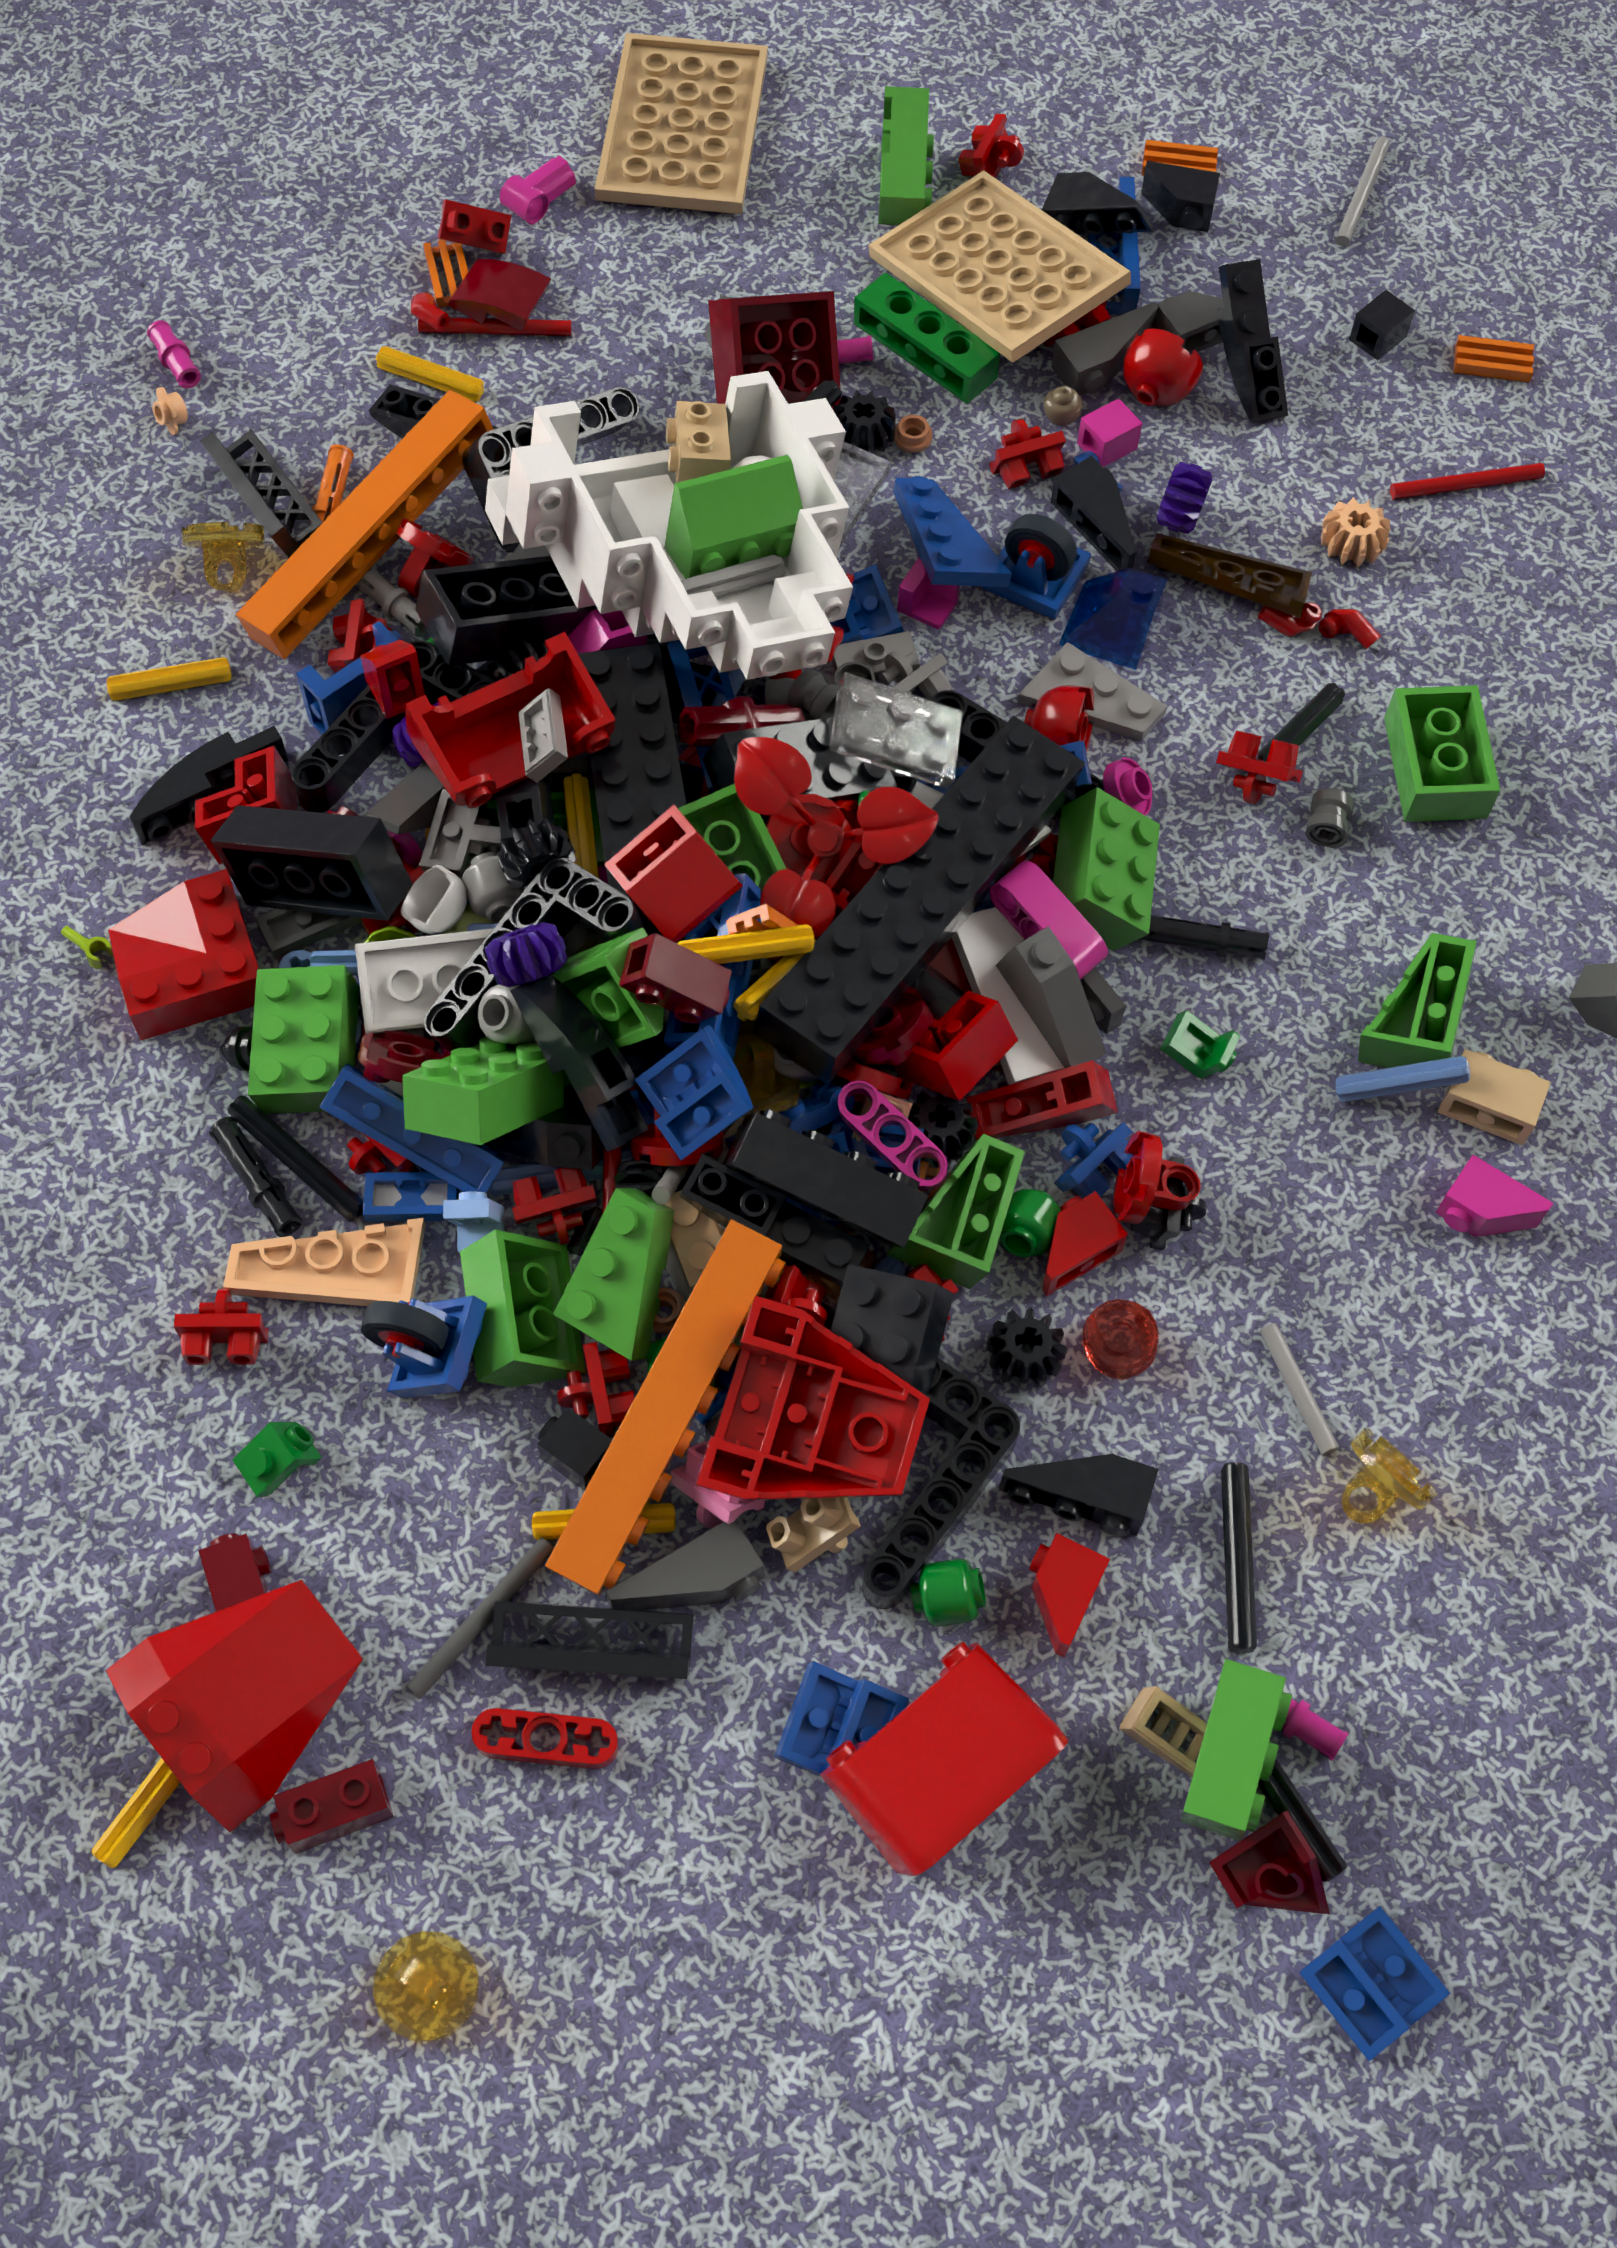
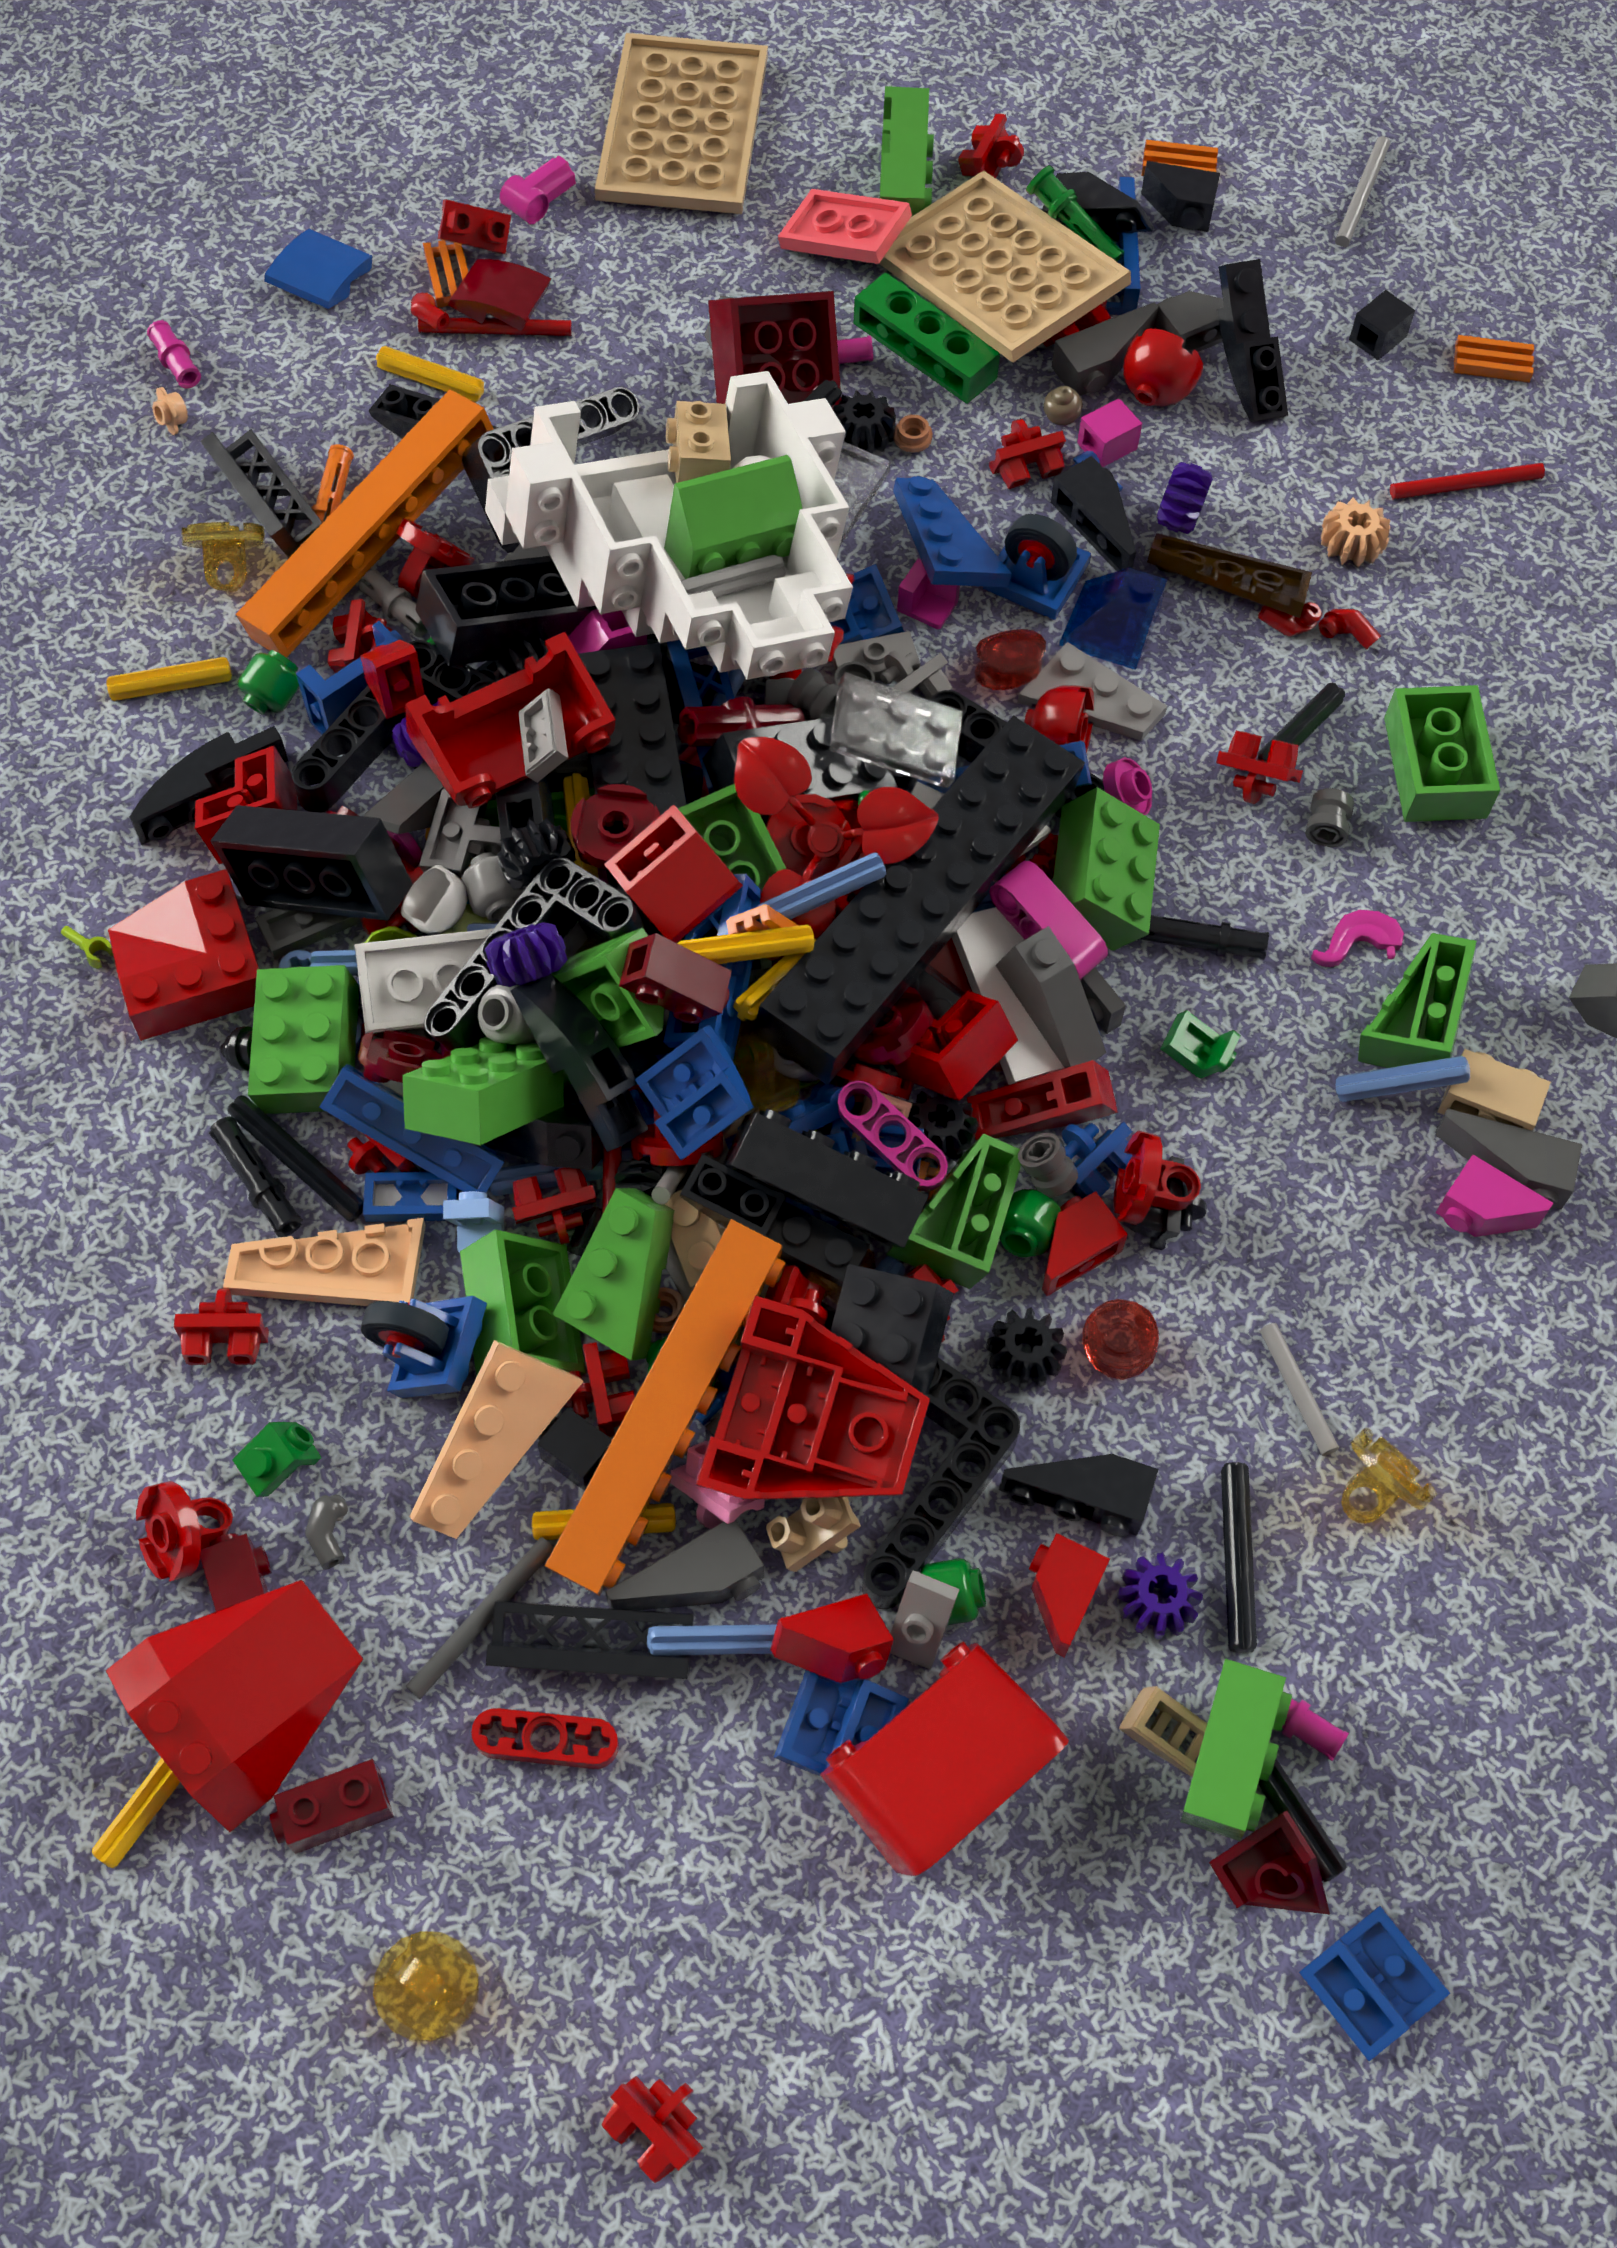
none -> red tile [136,1481,233,1582]
none -> green head [238,650,300,715]
none -> blue slope [264,229,372,309]
none -> dark grey arm [305,1494,348,1570]
none -> light nougat wing [409,1340,583,1539]
none -> dark red plate [570,784,660,870]
none -> red hips [602,2076,703,2183]
none -> medium blue axle [647,1624,777,1656]
none -> medium blue axle [757,853,886,923]
none -> red slope [770,1593,894,1683]
none -> coral plate [778,189,912,264]
none -> light grey plate [890,1570,960,1670]
none -> clear red piece [975,629,1046,690]
none -> dark grey wheel [1018,1133,1078,1198]
none -> green pin [1026,165,1124,262]
none -> dark purple gear [1117,1552,1203,1640]
none -> dark pink piece [1311,909,1404,967]
none -> dark grey slope [1435,1108,1582,1210]

